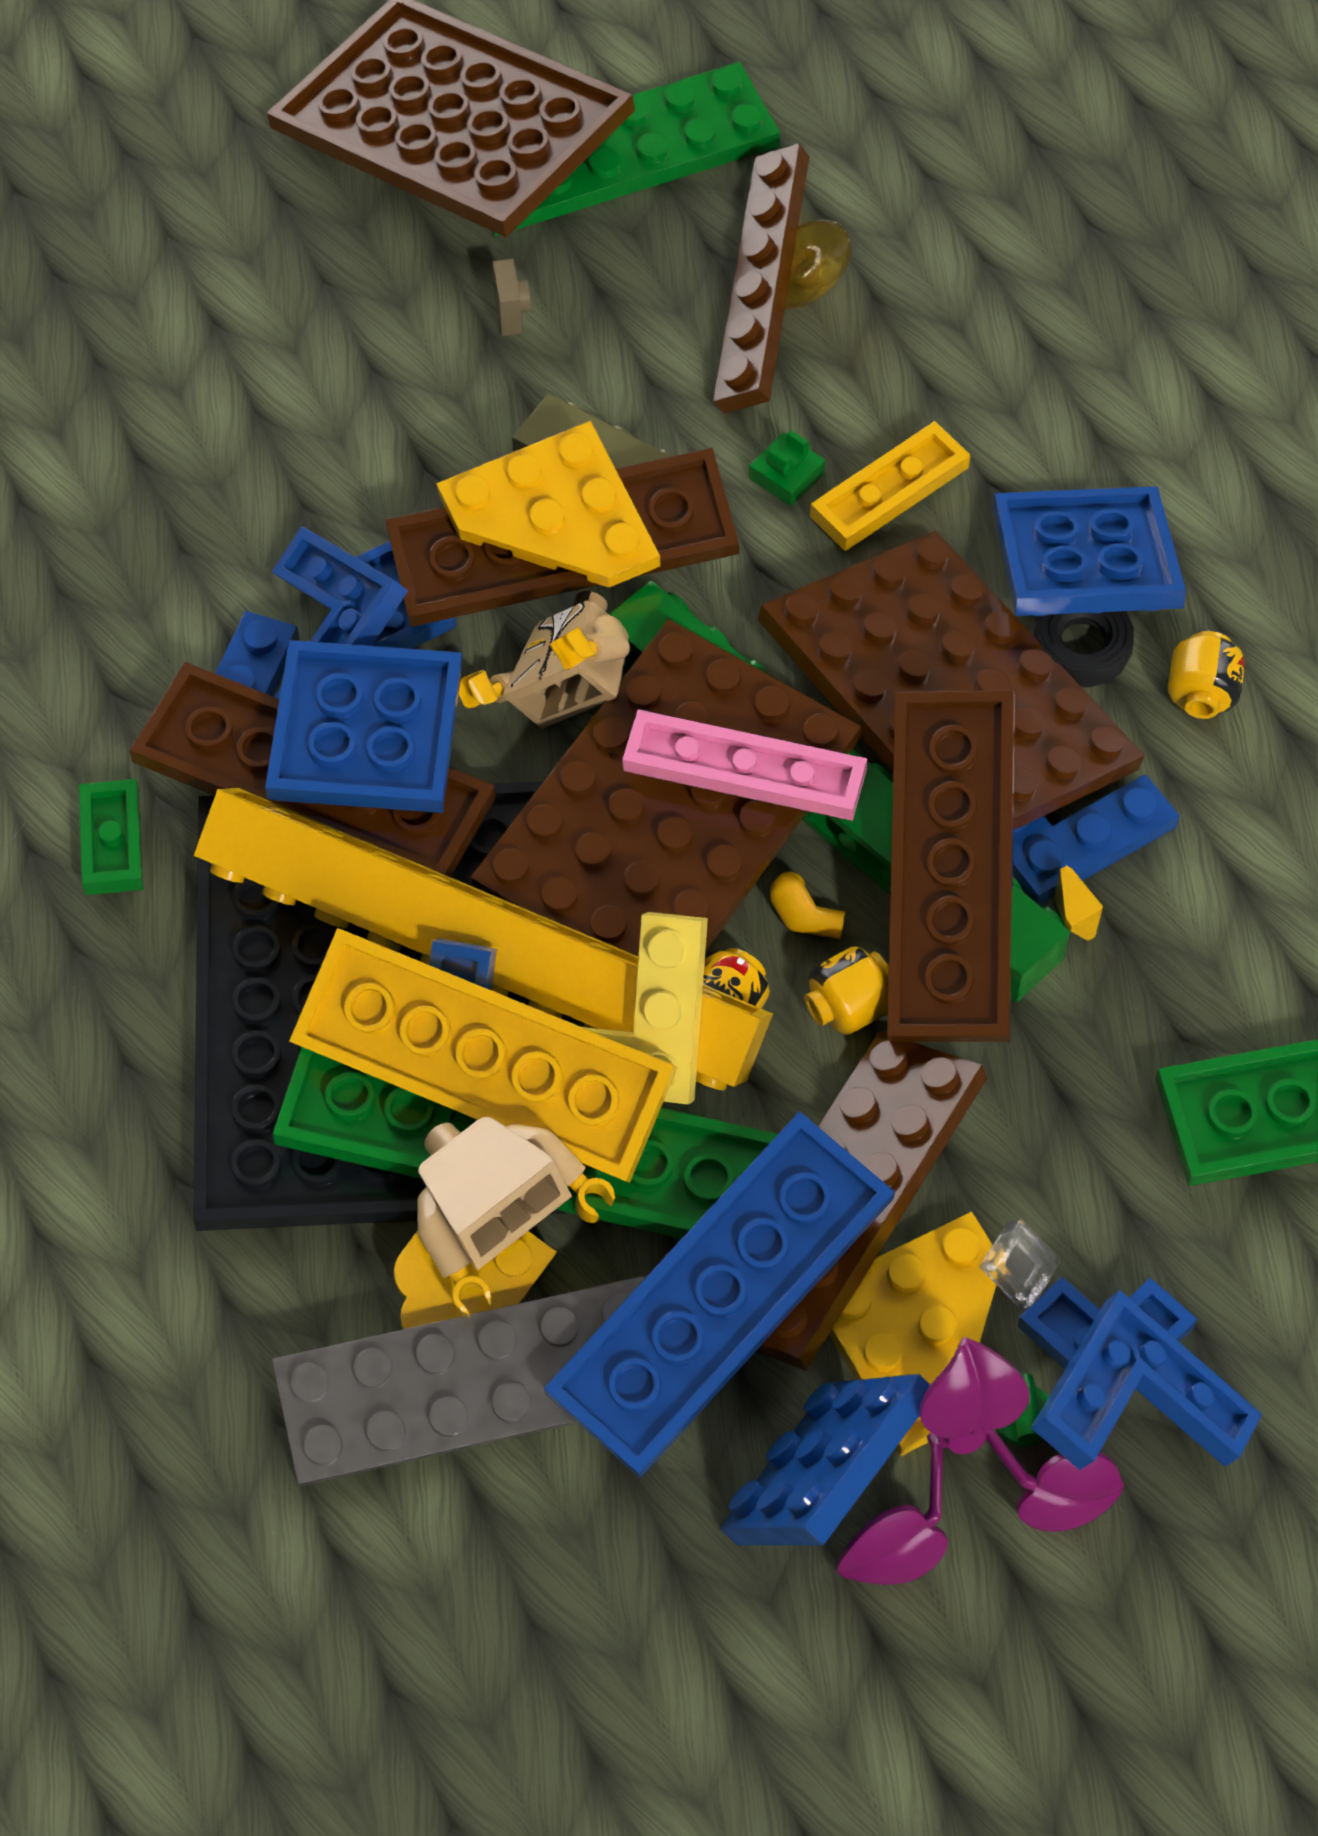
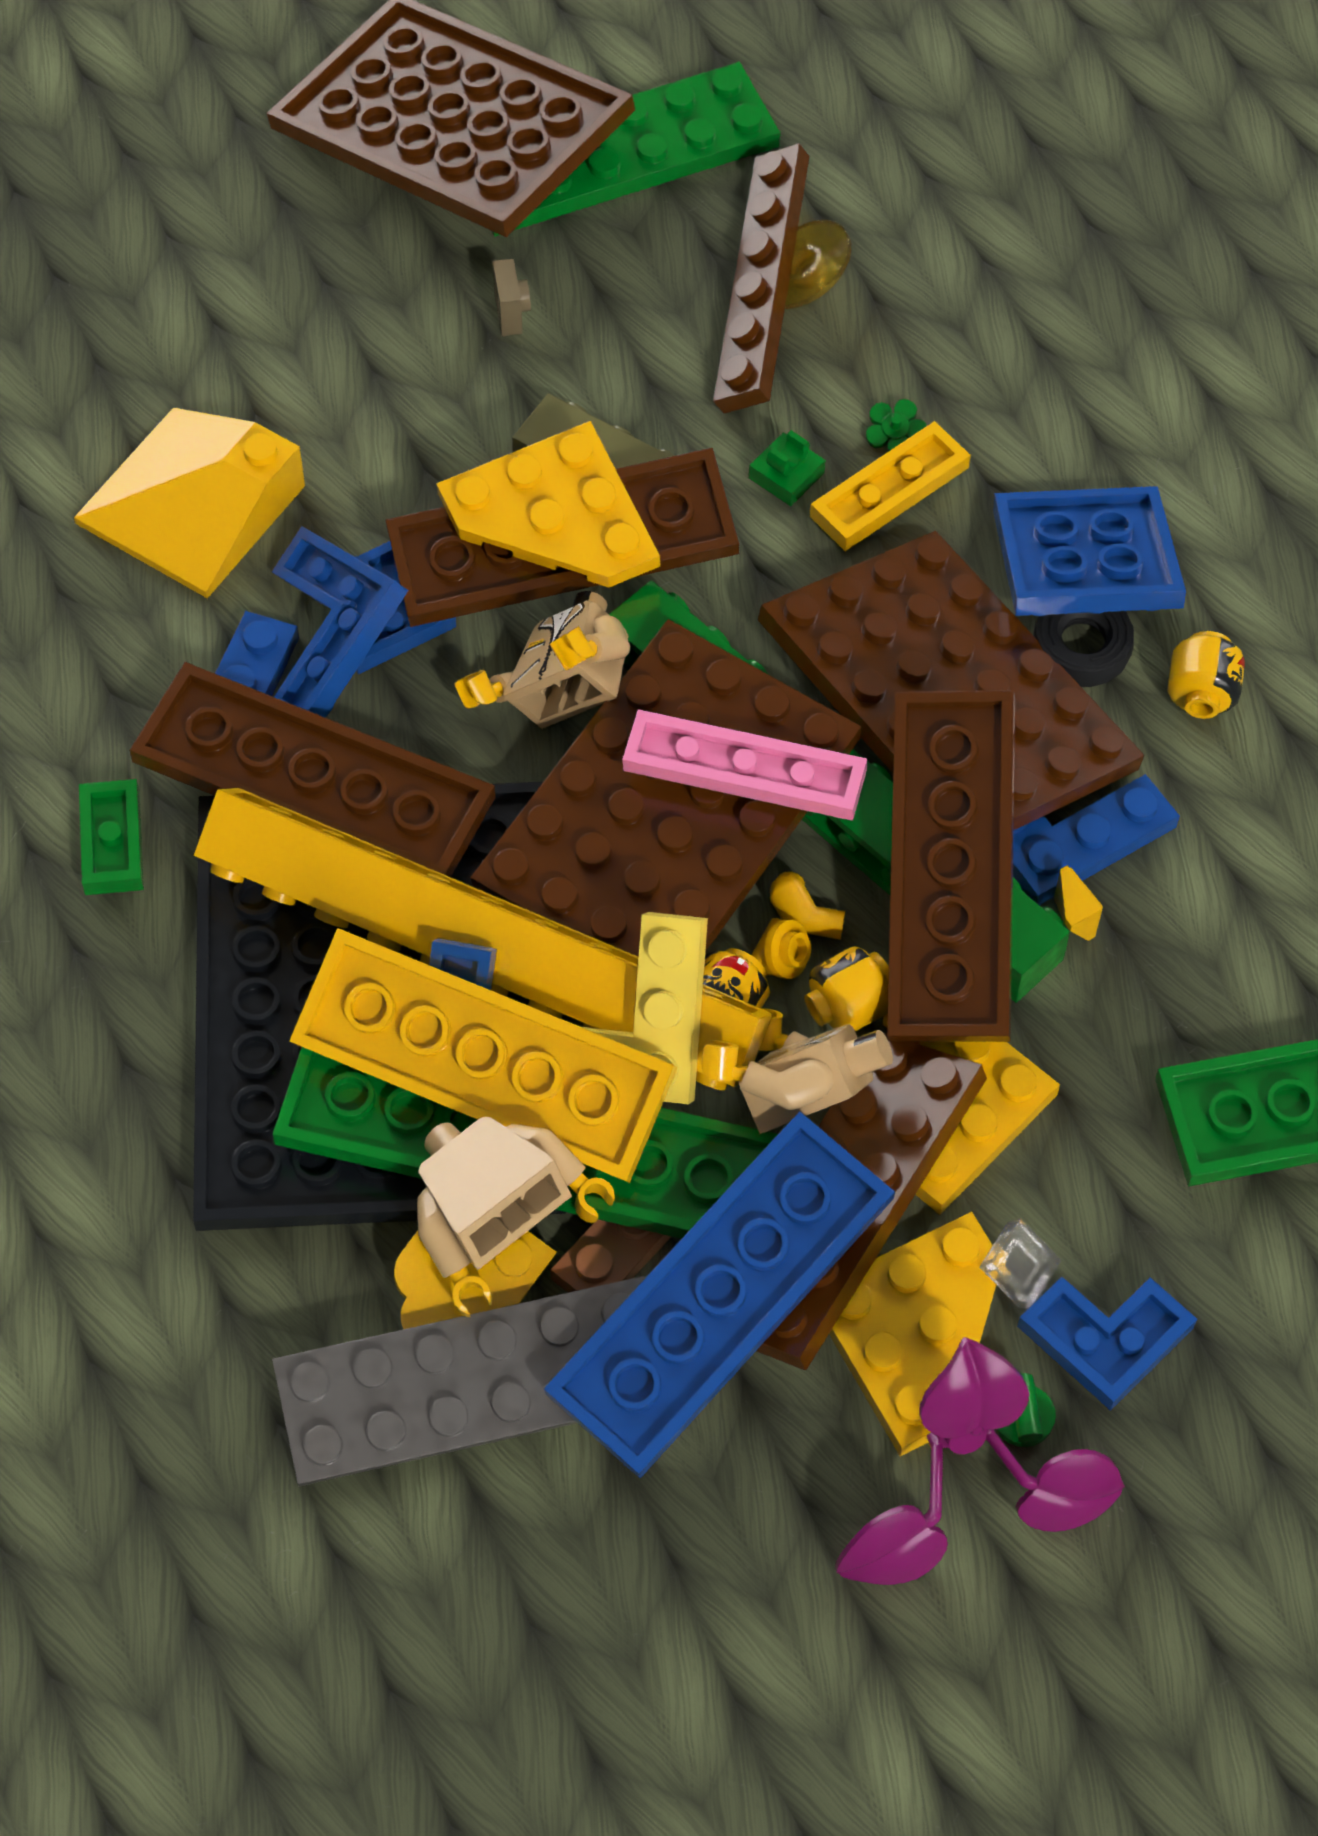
blue plate [265,640,463,813] -> none
blue plate [719,1374,930,1545] -> none
blue plate [1031,1290,1262,1470] -> none
none -> yellow slope [74,408,305,599]
none -> nougat plate [550,1220,671,1293]
none -> tan torso [701,1008,893,1134]
none -> yellow plate [751,918,811,979]
none -> green plant [866,399,927,452]
none -> yellow plate [883,1014,1060,1215]

